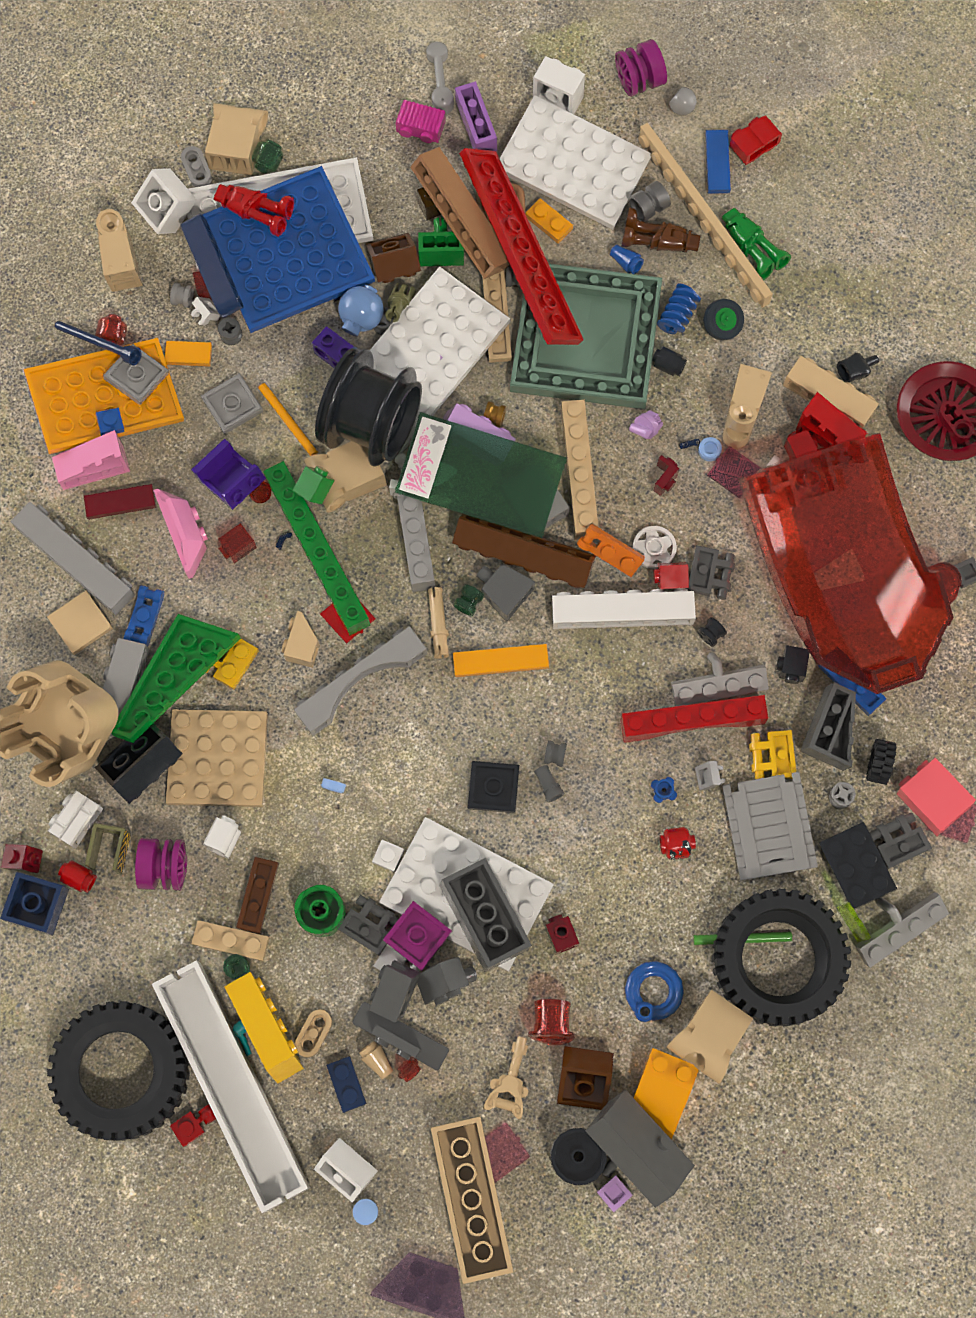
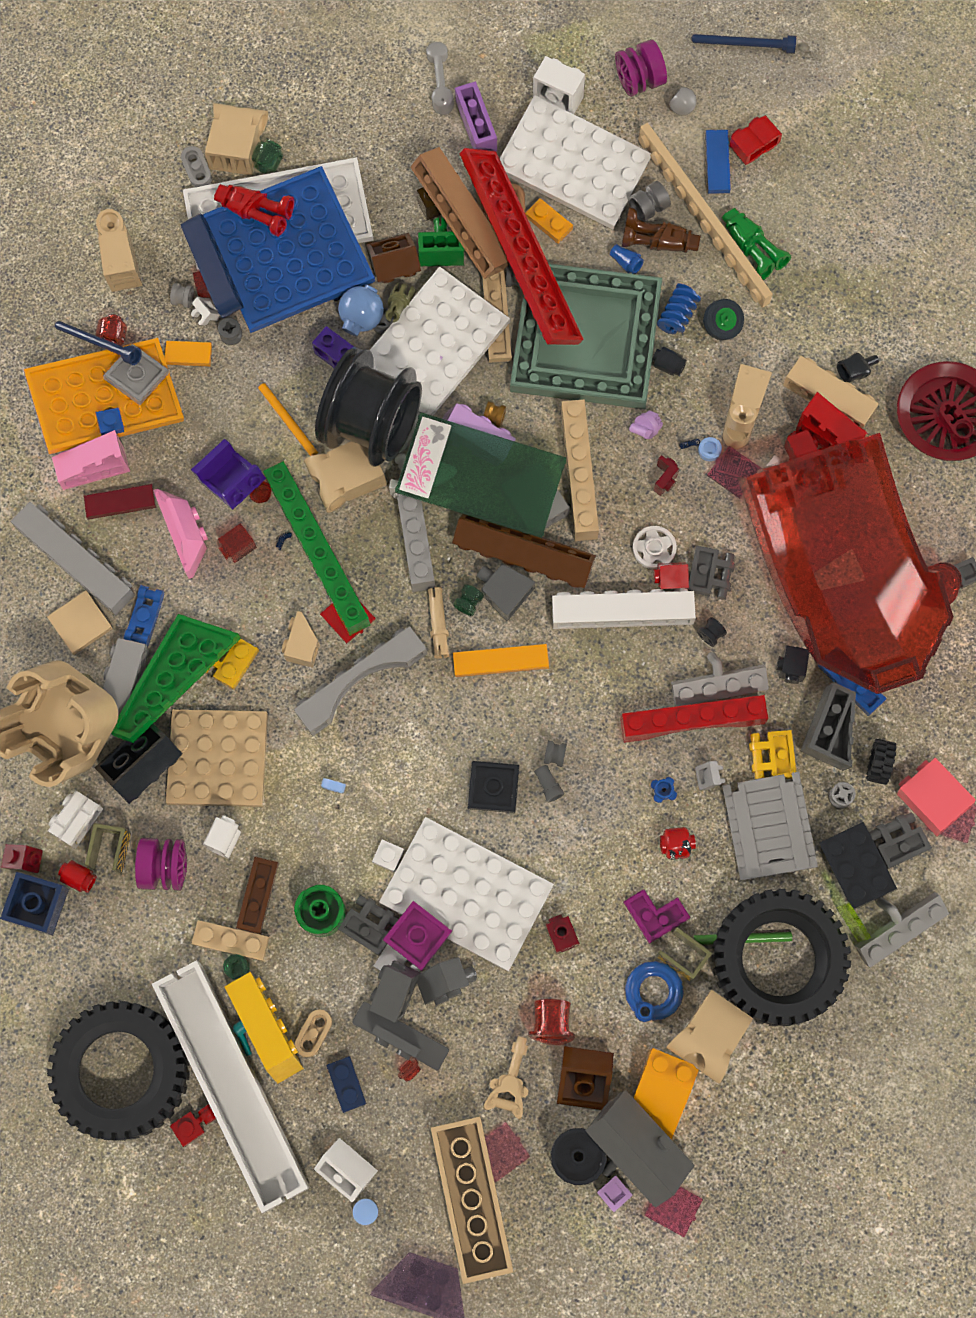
white brick [131,168,197,234] -> none
light grey tile [201,373,264,435] -> none
green brick [293,465,335,504] -> none
tan cone [359,1041,393,1080] -> none
dark pink brick [395,100,446,143] -> none
dark grey brick [439,858,532,973] -> none
orange plate [577,524,645,577] -> none
none -> magenta tile [623,889,691,944]
none -> clear pink piece [644,1187,703,1237]
none -> olive piece [656,927,712,982]
none -> dark blue piece [691,34,797,54]

